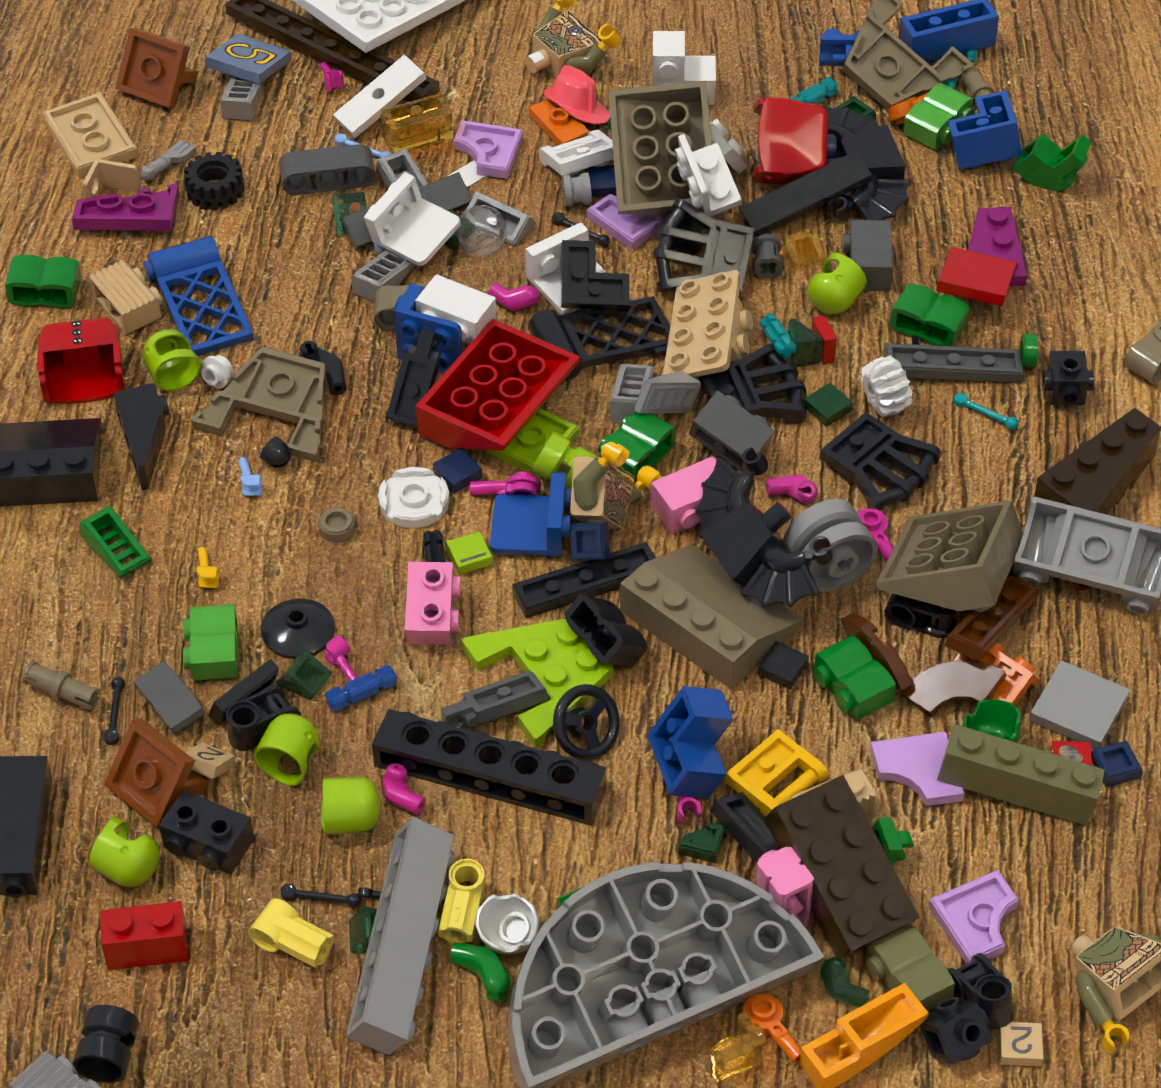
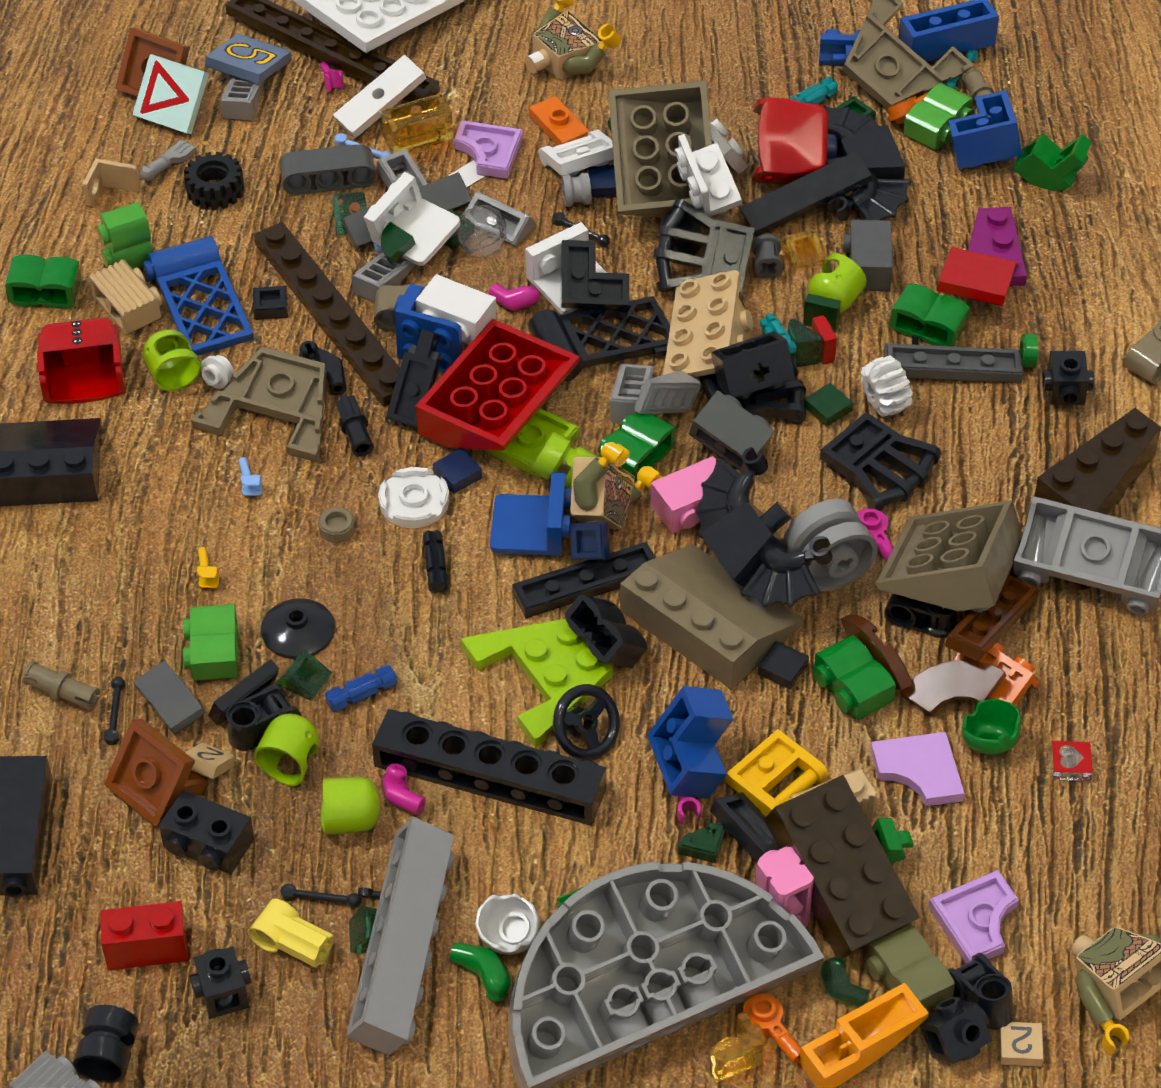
tan tile [42,92,138,178] -> none
magenta wing [72,183,180,232] -> none
green slope [79,505,151,578] -> none
lime helmet [89,816,160,888] -> none
black slope [113,383,170,490] -> none
black hinge [260,437,291,468] -> none
dark pink hand [325,635,357,681] -> none
bright pink brick [405,562,461,645] -> none
light yellow piece [438,859,485,944] -> none
dark grey hinge [441,670,548,730] -> none
lime tile [446,531,493,575] -> none
dark pink plate [470,471,541,496] -> none
coral piece [543,65,610,125] -> none
lavender tile [587,194,662,250] -> none
white brick [652,31,716,105] -> none
dark pink arm [766,474,818,503] -> none
olive brick [937,724,1105,826] -> none
teal hinge [954,393,1019,430] -> none
light grey tile [1029,660,1131,749] -> none
dark blue tile [1091,741,1143,788] -> none
none -> bright green brick [97,202,153,269]
none -> light aqua tile [132,54,209,134]
none -> black brick [189,946,251,1019]
none -> dark brown plate [253,222,400,407]
none -> black tile [253,286,288,320]
none -> black axle [336,394,374,456]
none -> dark green tile [381,222,416,265]
none -> black brick [711,331,795,400]
none -> dark green tile [803,293,841,333]

